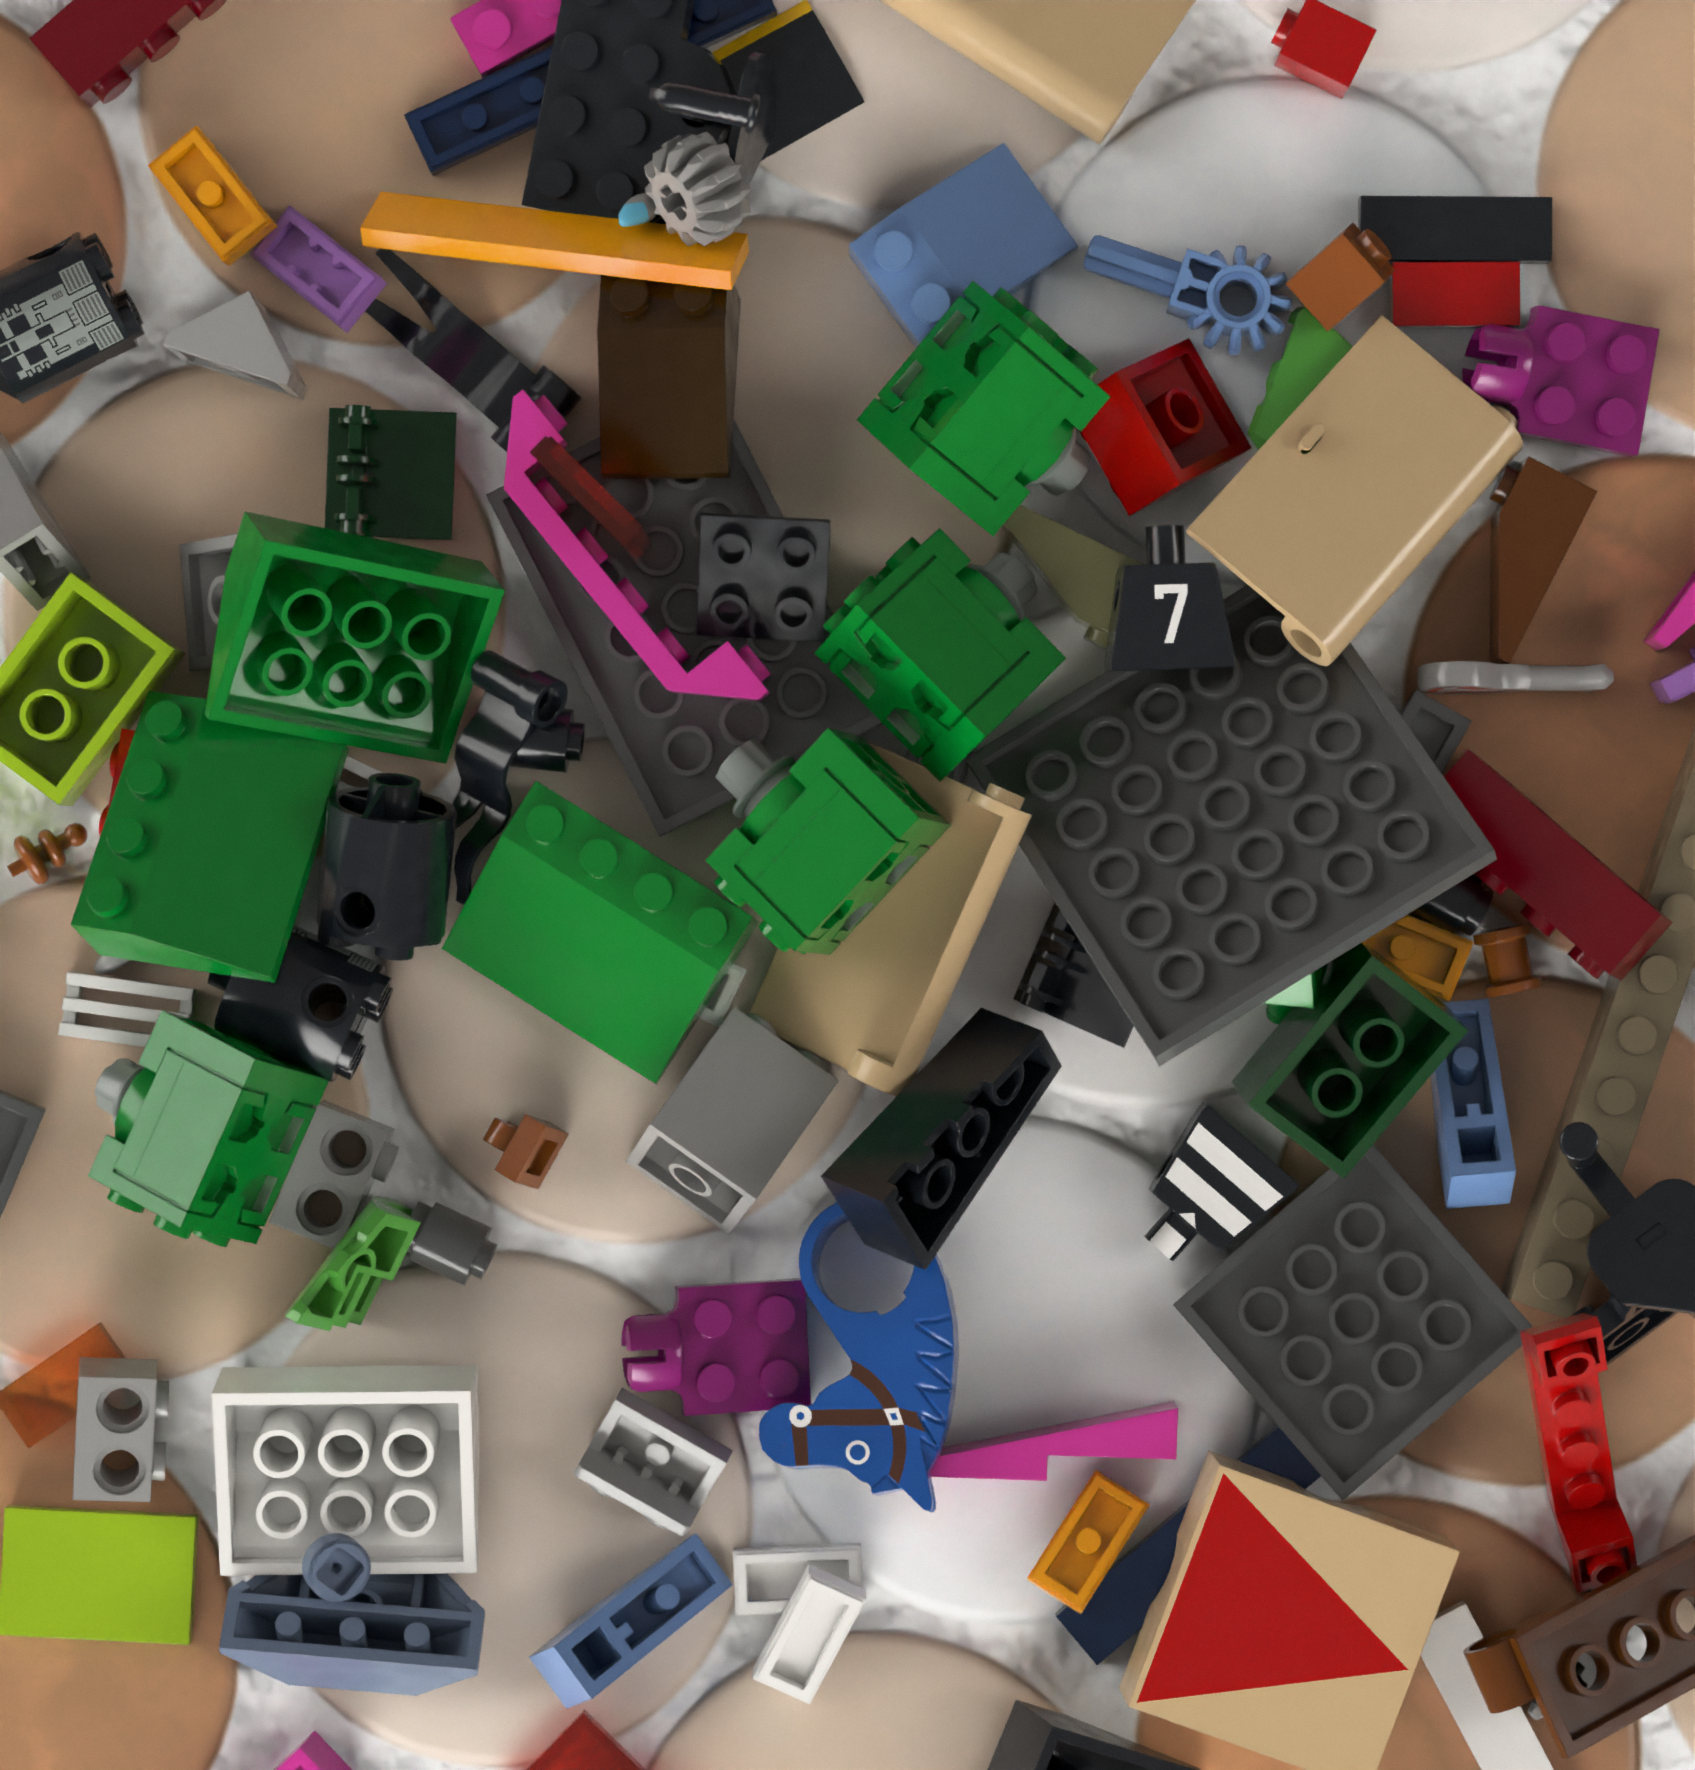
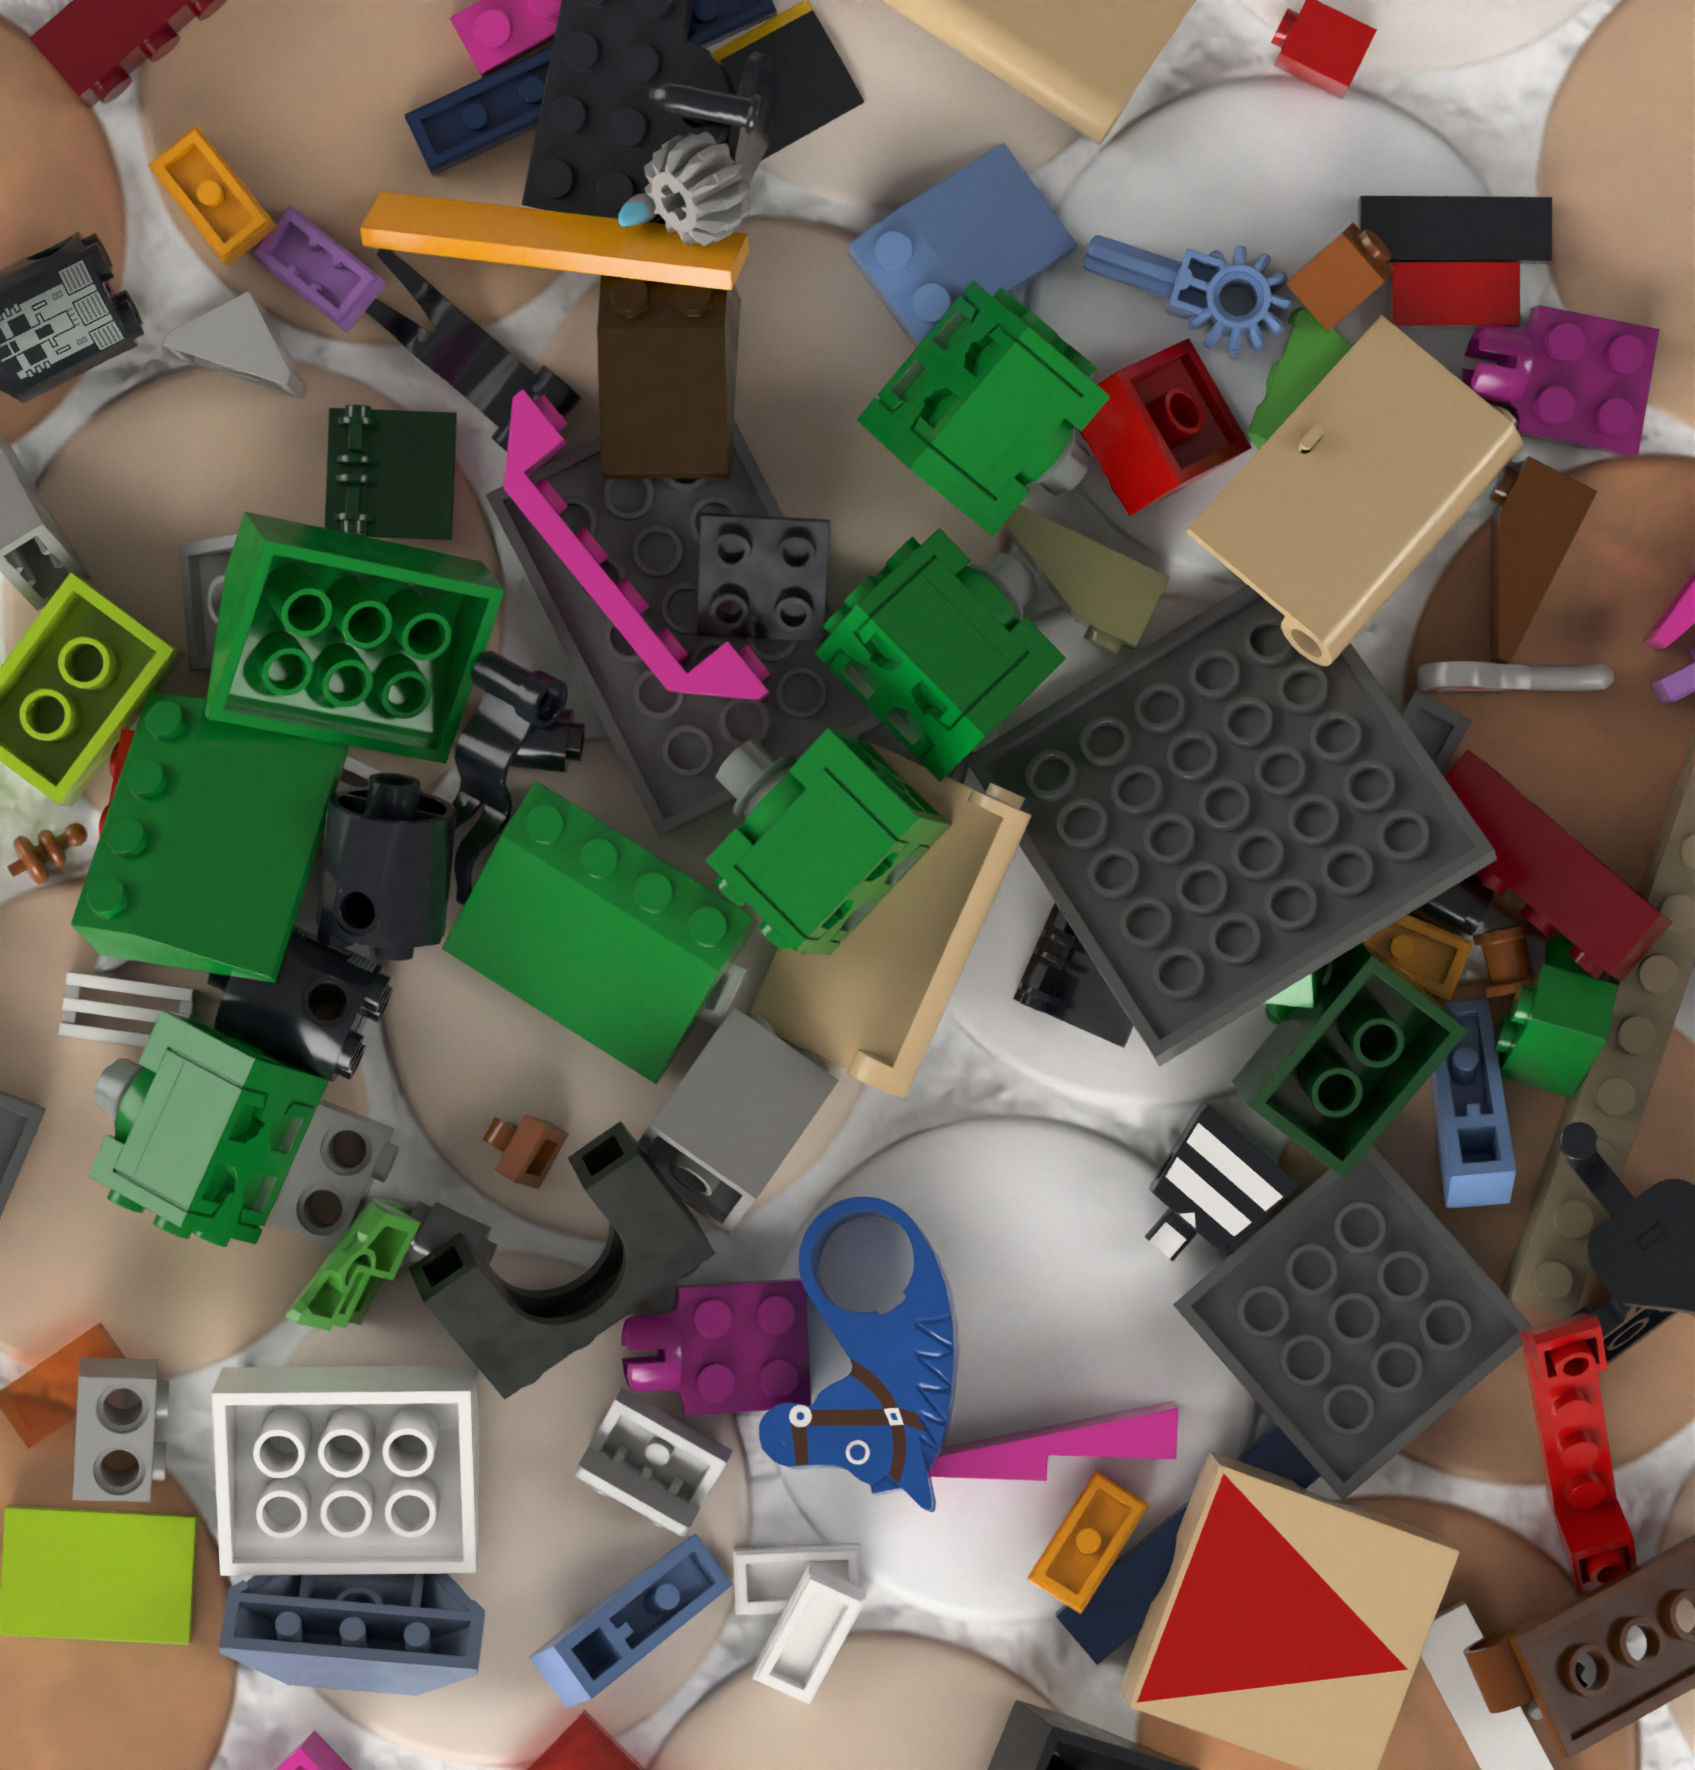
sand blue tile [302,1533,371,1602] -> none
clear red tile [530,436,651,561] -> none
black wedge [821,1008,1062,1270] -> none
black torso [1104,525,1235,672] -> none
none -> pearl dark grey arch [408,1121,716,1400]
none -> green brick [1493,937,1618,1098]

